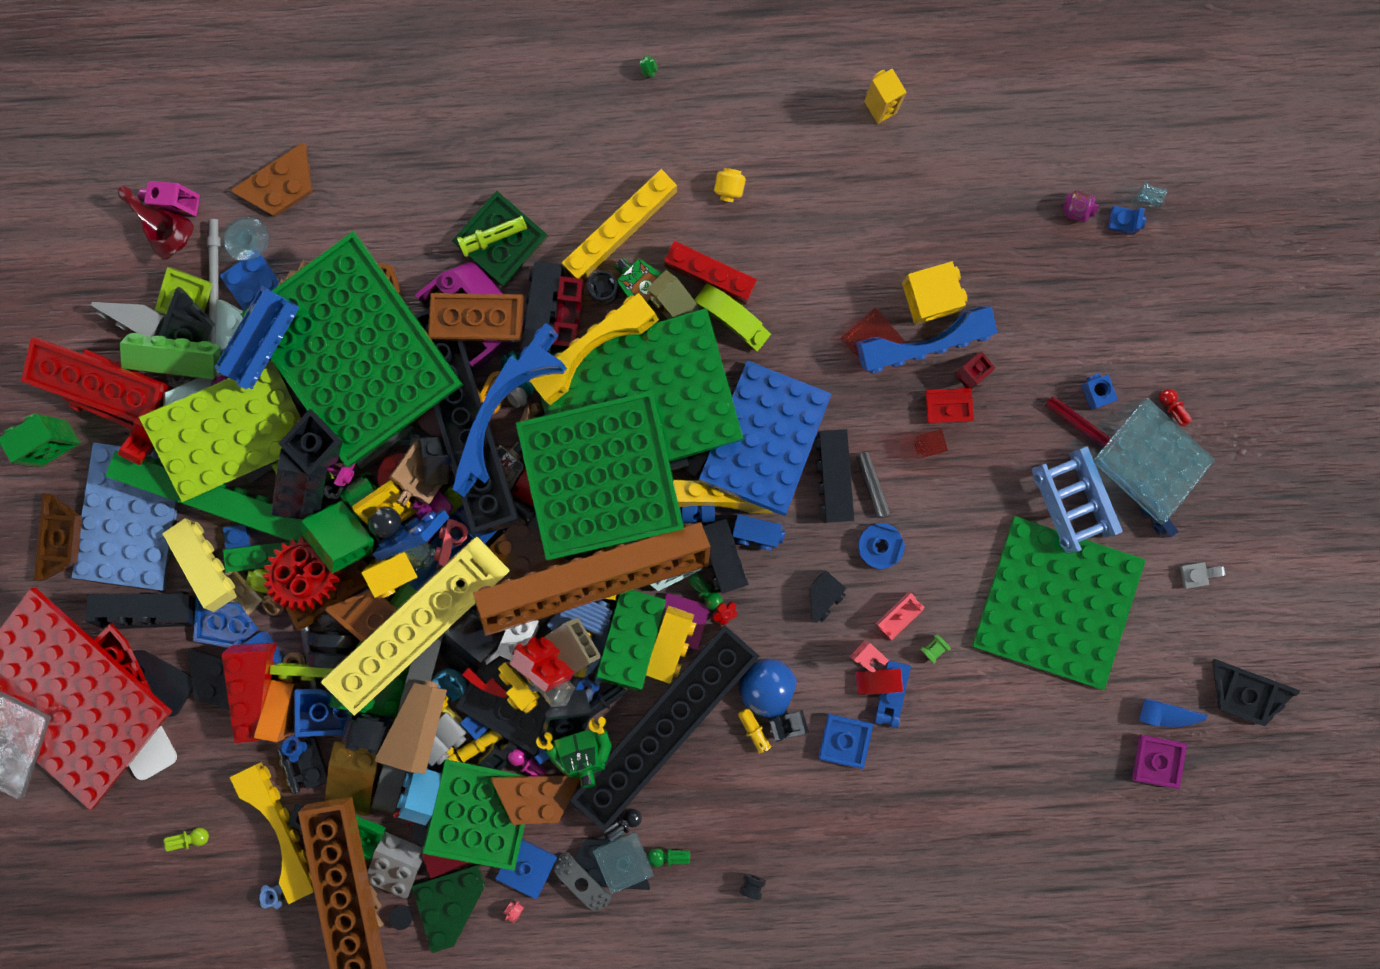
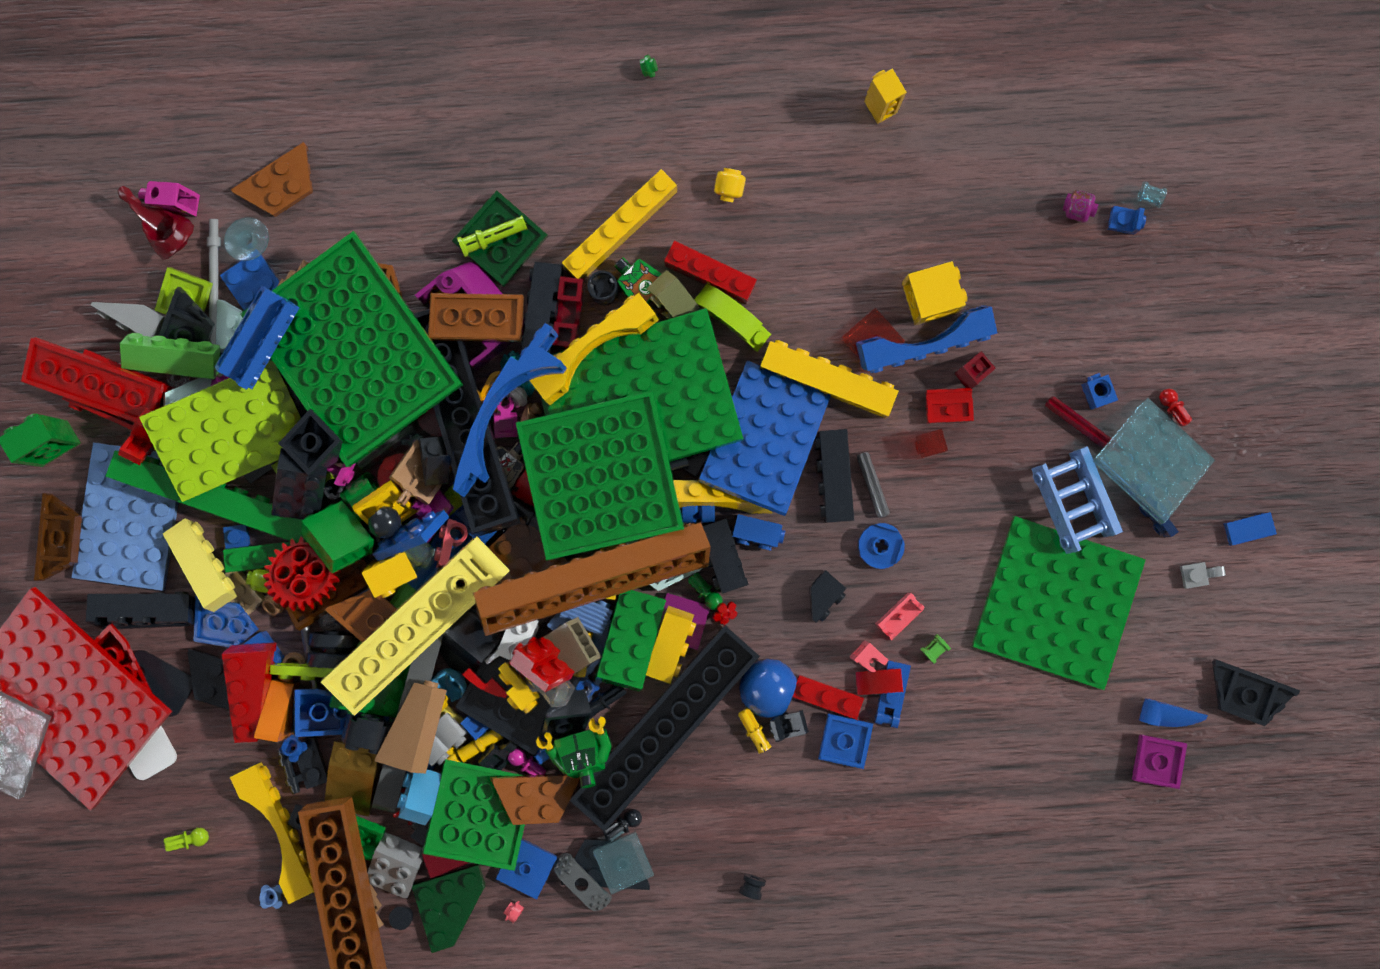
green axle [648,848,690,867] -> none
none -> dark pink plate [493,397,517,438]
none -> yellow brick [760,340,898,418]
none -> red plate [793,675,864,720]
none -> blue tile [1224,512,1277,546]

